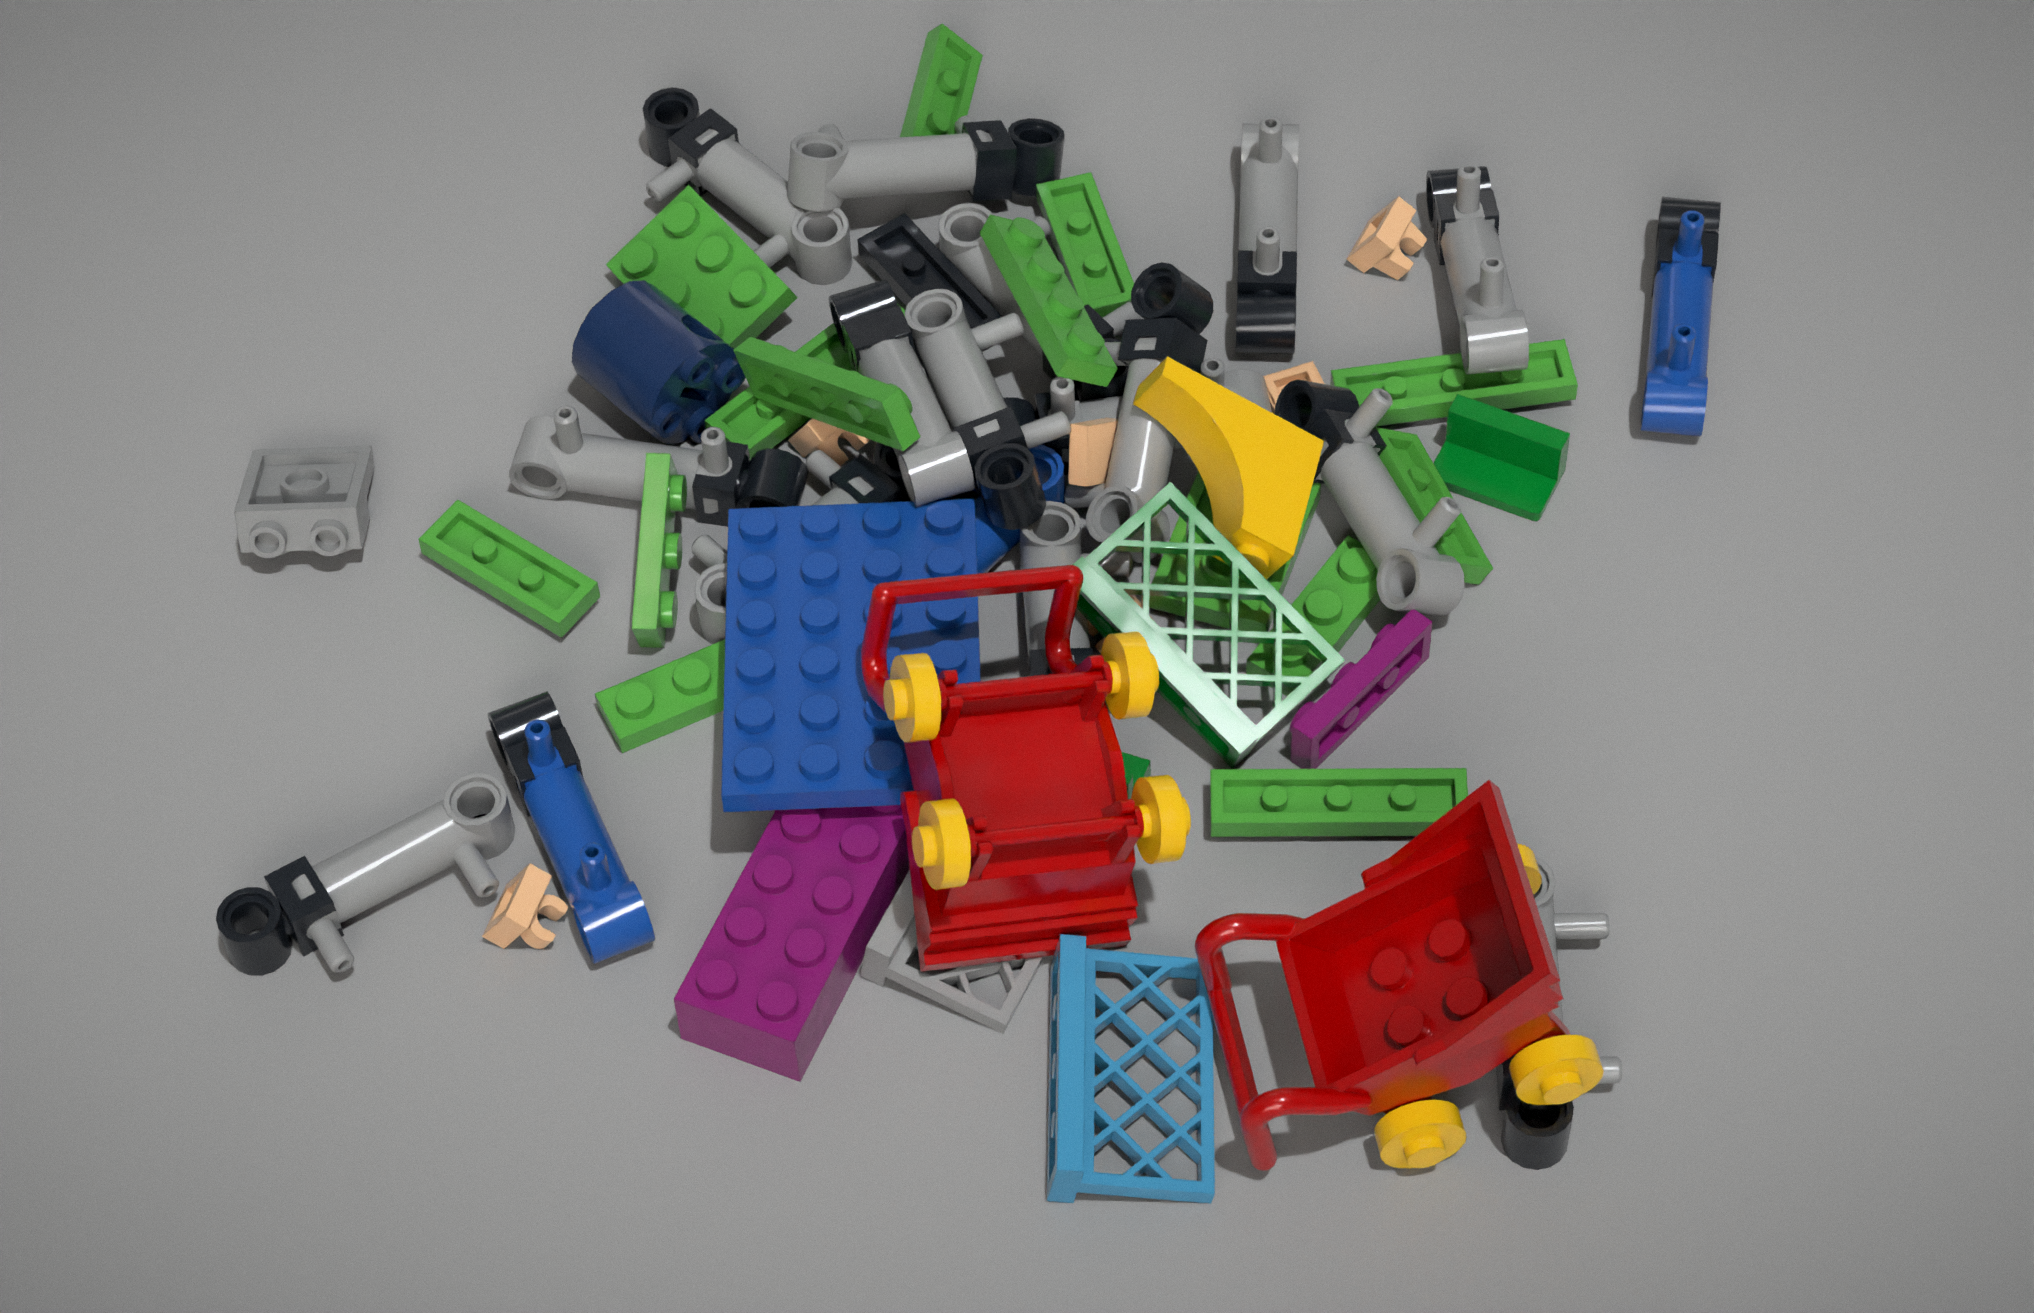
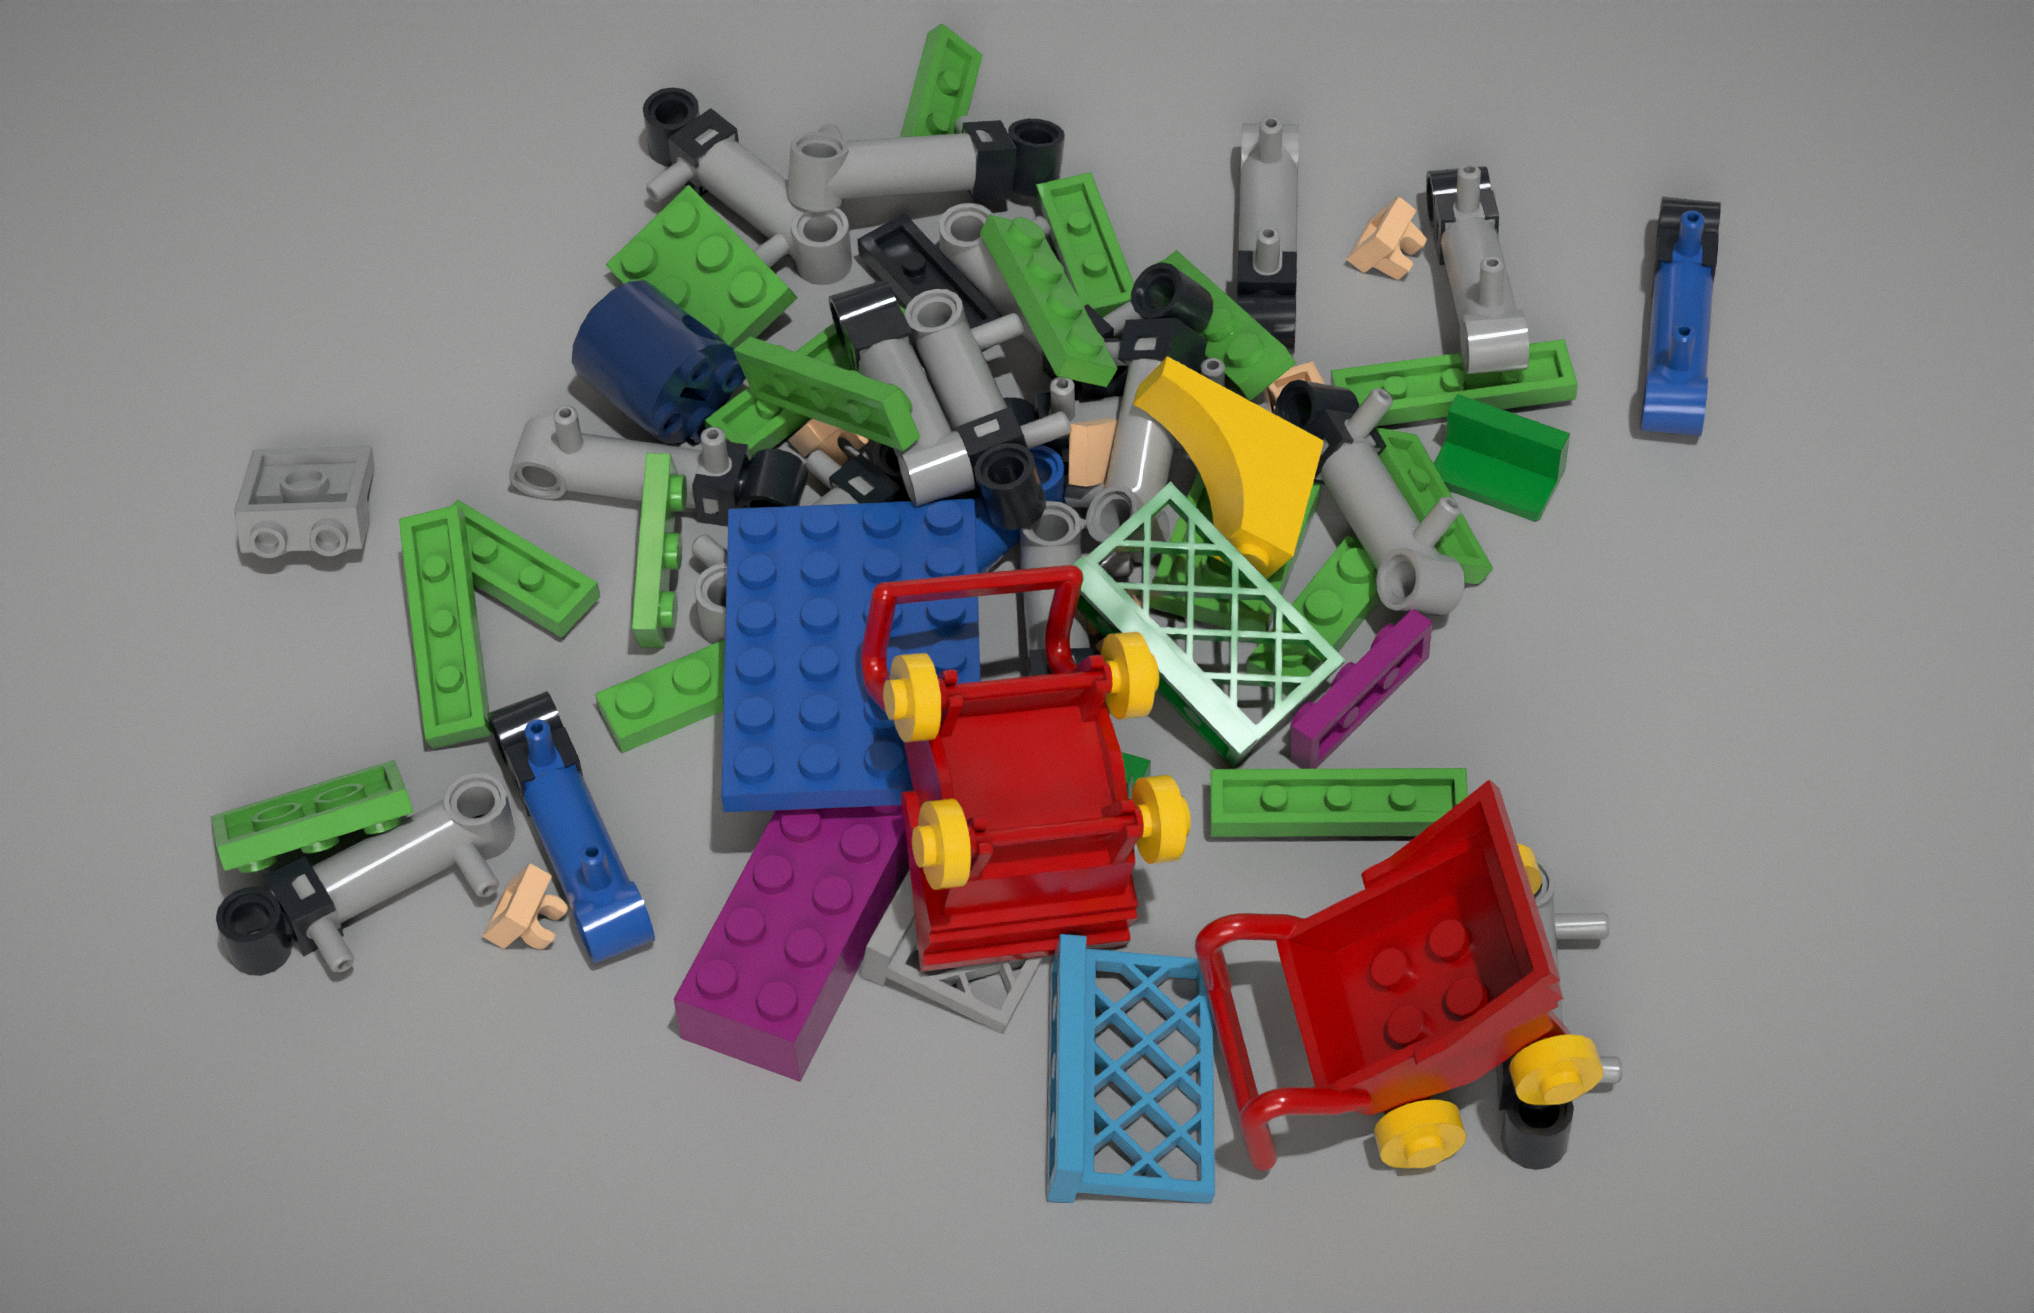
none -> bright green plate [210,760,414,873]
none -> bright green plate [399,505,493,749]
none -> bright green plate [1156,250,1296,401]

